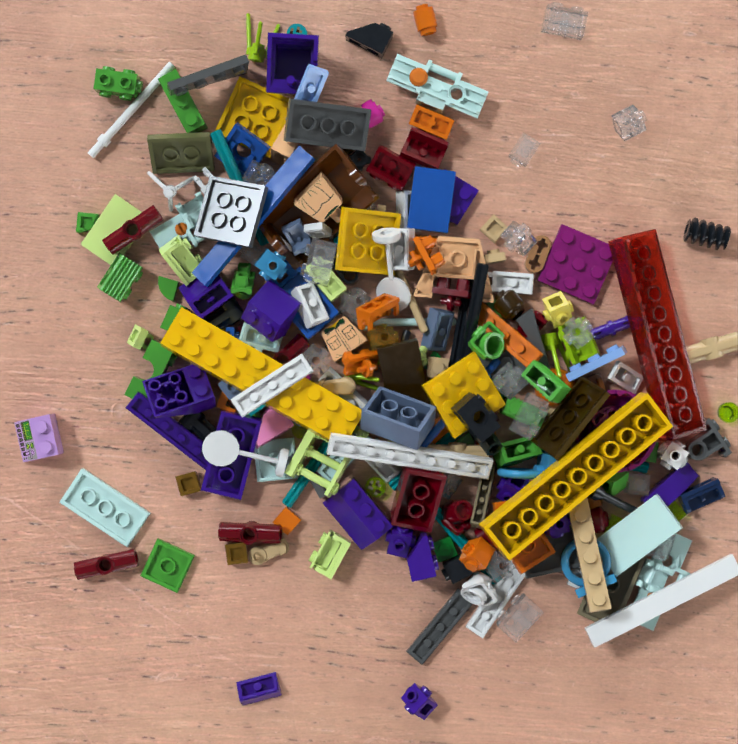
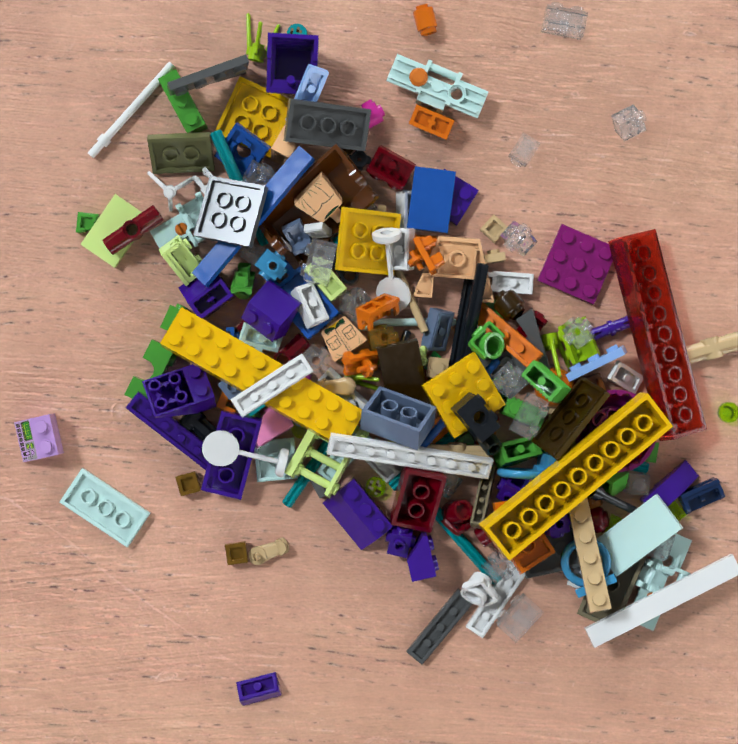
dark red piece [74,548,139,580] -> none
bright green brick [93,66,143,101] -> none
bright green brick [97,252,143,302] -> none
yellowish green tile [127,324,154,350] -> none
bright green tile [140,538,195,593] -> none
bright green tile [158,276,179,301] -> none
pearl dark grey piece [205,298,244,330] -> none
dark red piece [218,521,282,545] -> none
orange tile [272,507,301,535] -> none
yellowish green hinge [308,529,351,579] -> none
black slope [345,23,393,59] -> none
dark red bracket [400,127,449,169] -> none
dark purple brick [401,683,438,720] -> none
dark red hips [432,277,471,312] -> none
green plate [433,536,458,563] -> none
black brick [441,553,475,584] -> none
orange brick [459,537,495,572] -> none
medium nougat beam [524,235,551,274] -> none
light yellow brick [542,291,574,329] -> none
white brick [657,440,689,470] -> none
black piece [683,217,731,250] -> none
dark grey pin [684,418,732,460] -> none

